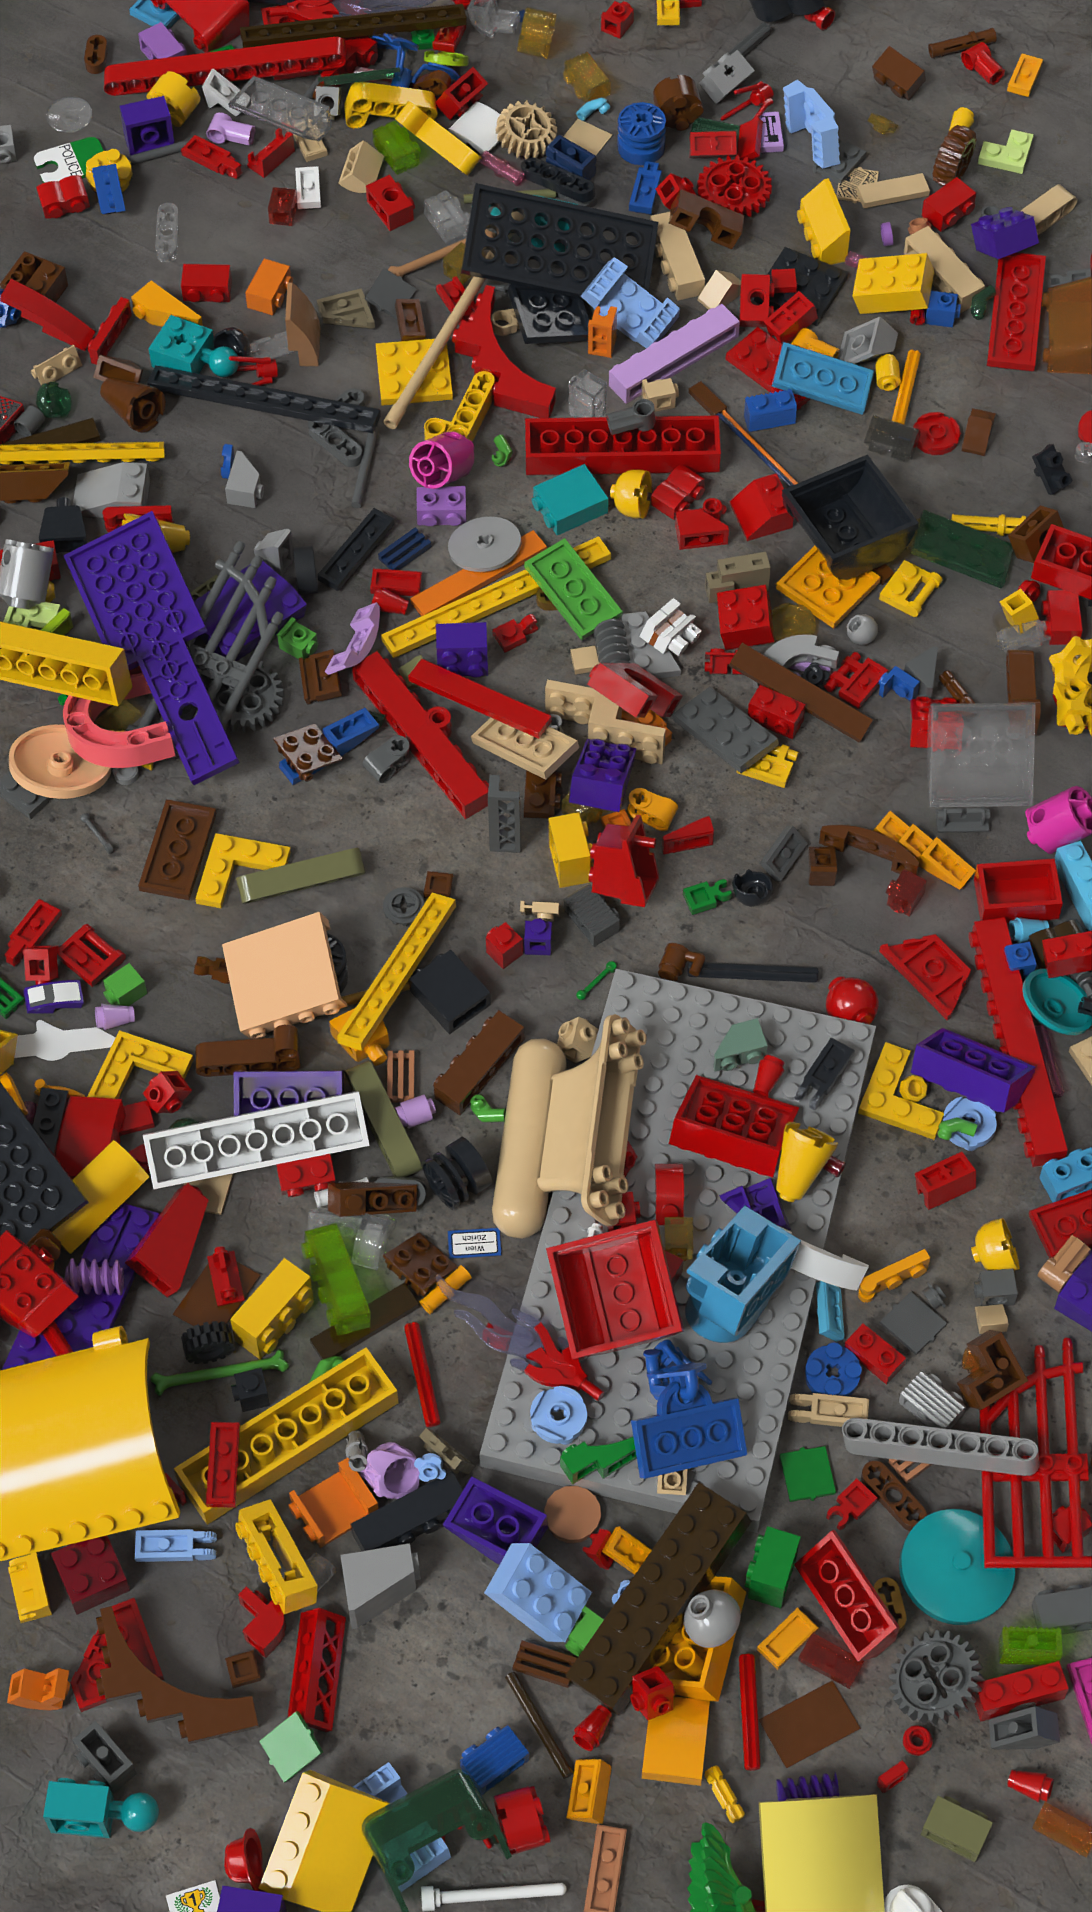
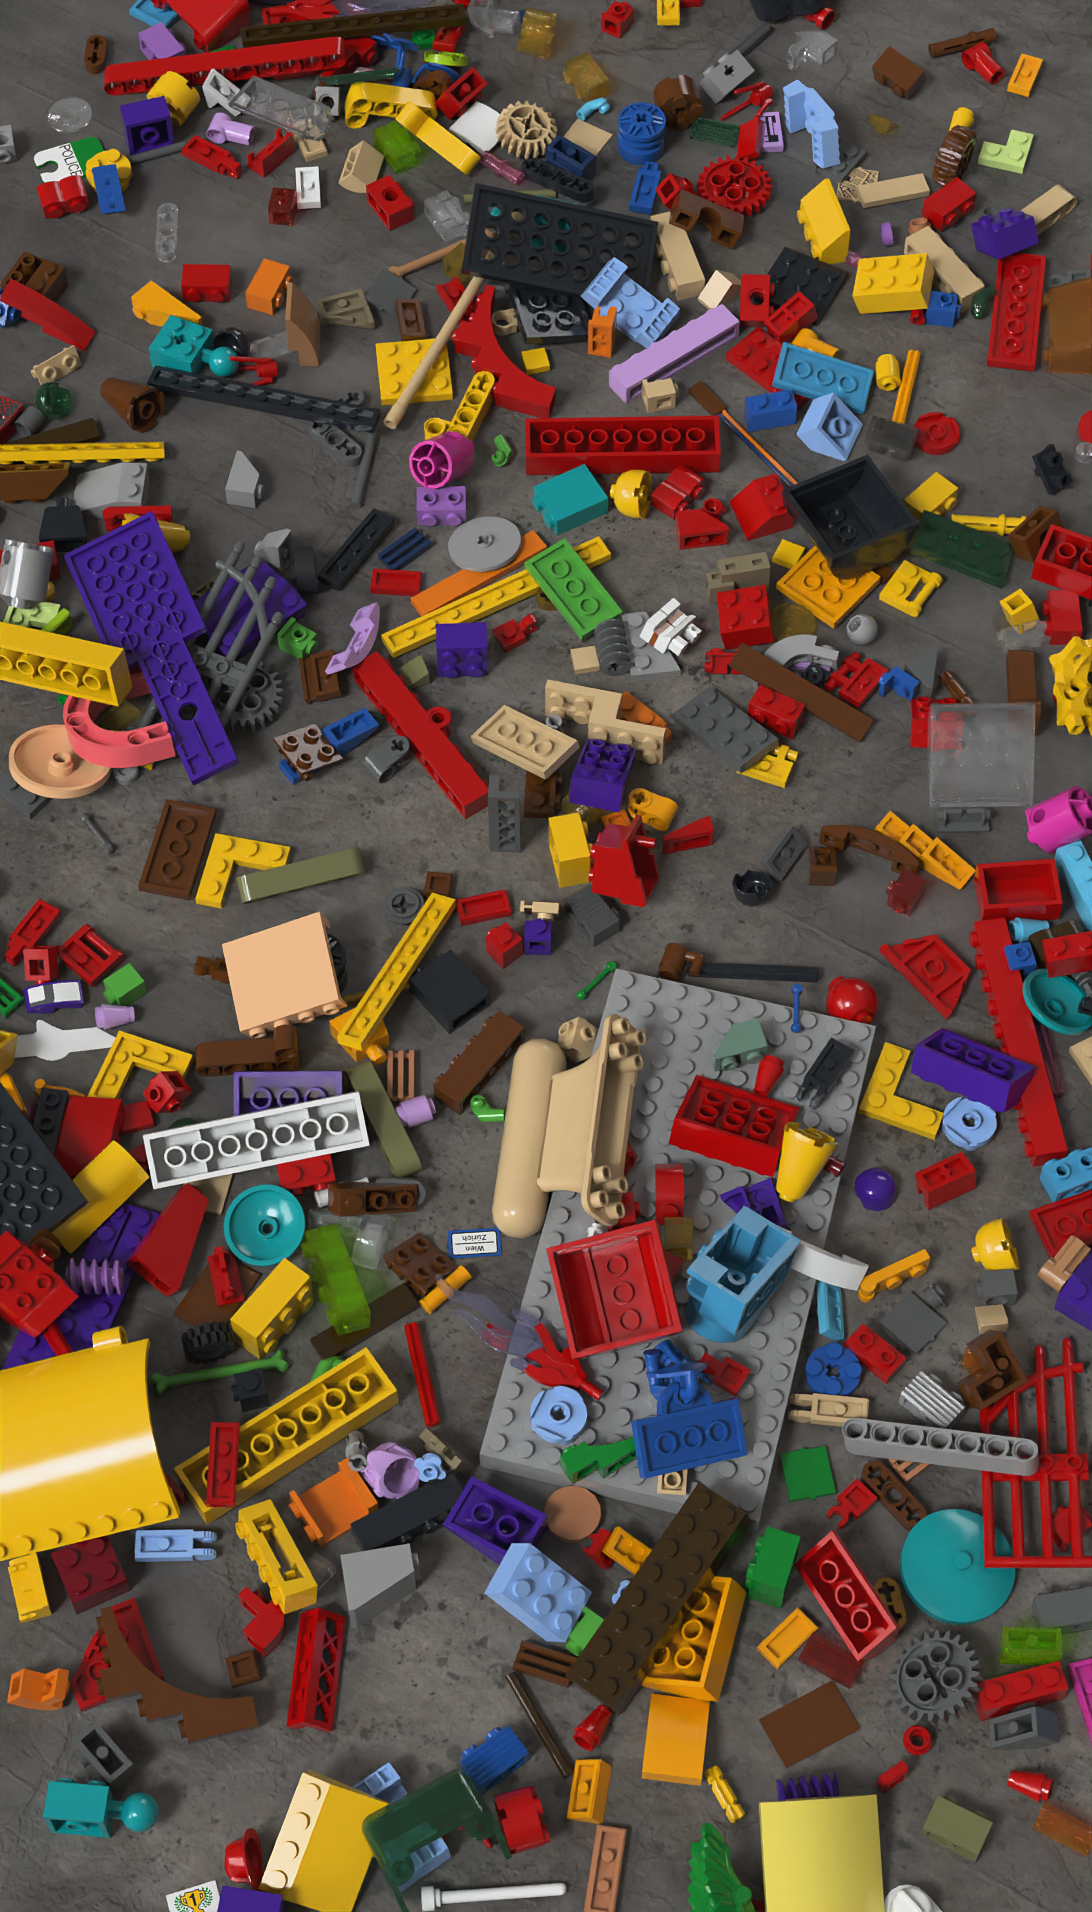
red plate [88,297,132,365] -> none
reddish brown slope [93,355,143,383] -> none
blue tile [221,444,235,479] -> none
piece [259,1711,324,1783] -> none
red cone [371,587,409,615] -> none
red tile [408,659,552,739] -> none
black wheel [422,1137,492,1210] -> none
clear brick [568,369,607,418] -> none
red arch [587,662,683,718] -> none
dark grey piece [606,399,656,435] -> none
red brick [630,1666,675,1721] -> none
green plate [683,879,732,915] -> none
light grey piece [684,1589,741,1648] -> none
red hinge [689,131,737,158] -> none
red axle [739,1654,761,1771] -> none
red tile [771,269,797,293] -> none
light grey slope [838,317,898,365] -> none
yellow tile [899,1075,928,1102] -> none
bright green arm [937,1117,978,1140] -> none
reddish brown slope [961,408,996,456] -> none
red plate [1018,580,1040,602] -> none
none -> teal dish [224,1185,306,1267]
none -> red tile [456,889,512,926]
none -> yellow tile [521,347,550,375]
none -> red plate [699,1353,751,1397]
none -> yellow tile [772,539,805,569]
none -> clear brick [787,28,838,71]
none -> blue hinge [791,984,803,1033]
none -> light blue slope [796,393,863,461]
none -> dark purple hair [854,1167,897,1211]
none -> yellow brick [904,472,958,531]

